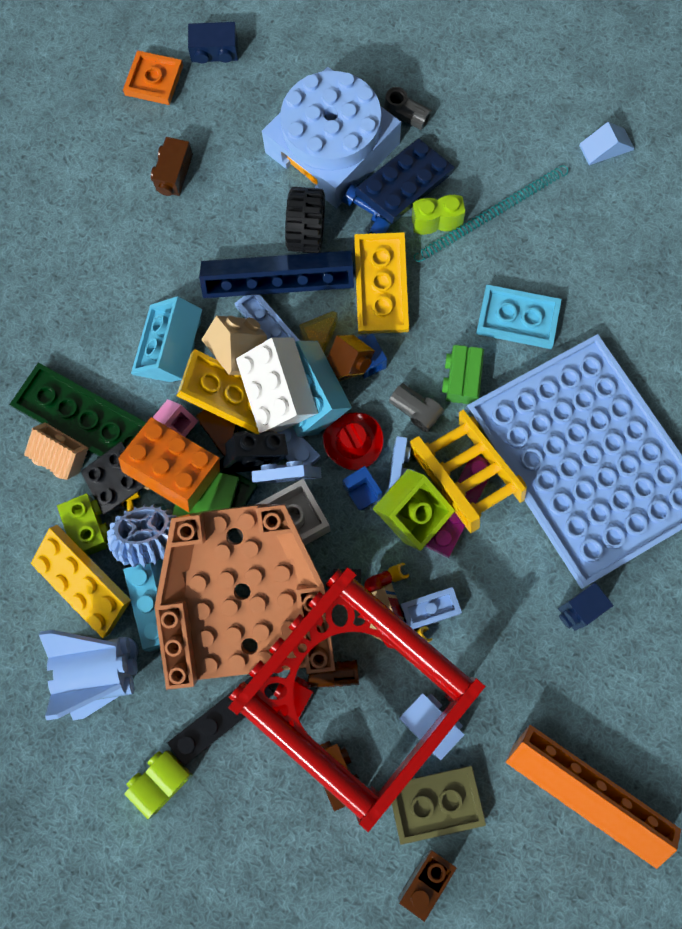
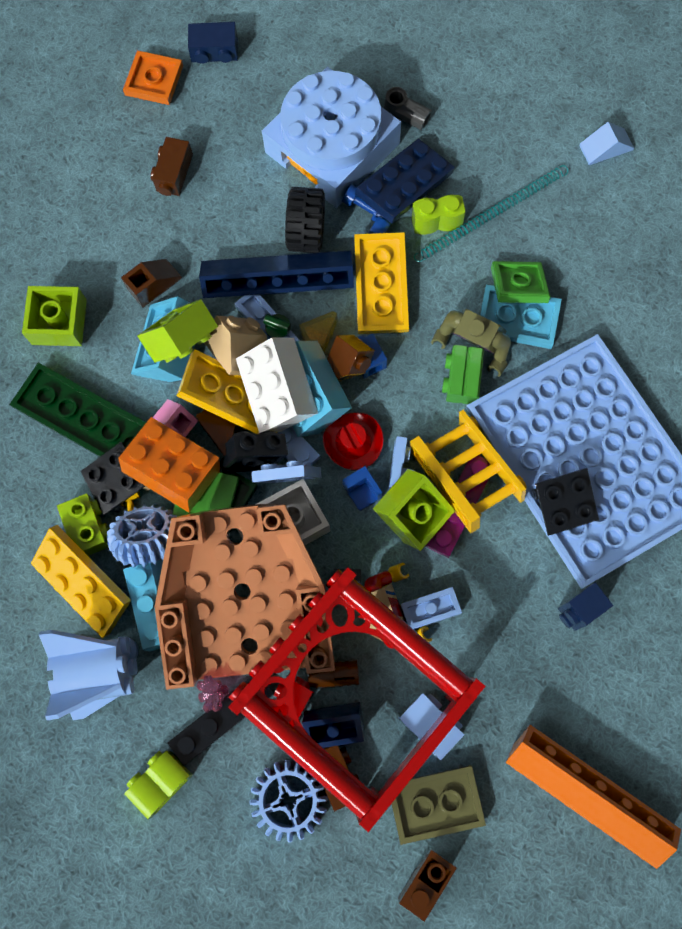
light nougat brick [24,423,89,480] -> none
dark grey piece [389,383,444,432] -> none
none -> lime brick [22,286,87,346]
none -> reddish brown slope [121,259,182,308]
none -> lime brick [137,299,218,363]
none -> clear pink plant [197,675,229,713]
none -> light blue gear [250,760,328,842]
none -> dark green plate [263,314,291,338]
none -> dark blue brick [302,702,365,748]
none -> olive torso [431,309,511,377]
none -> bright green tile [491,261,550,303]
none -> black hinge [532,468,599,536]

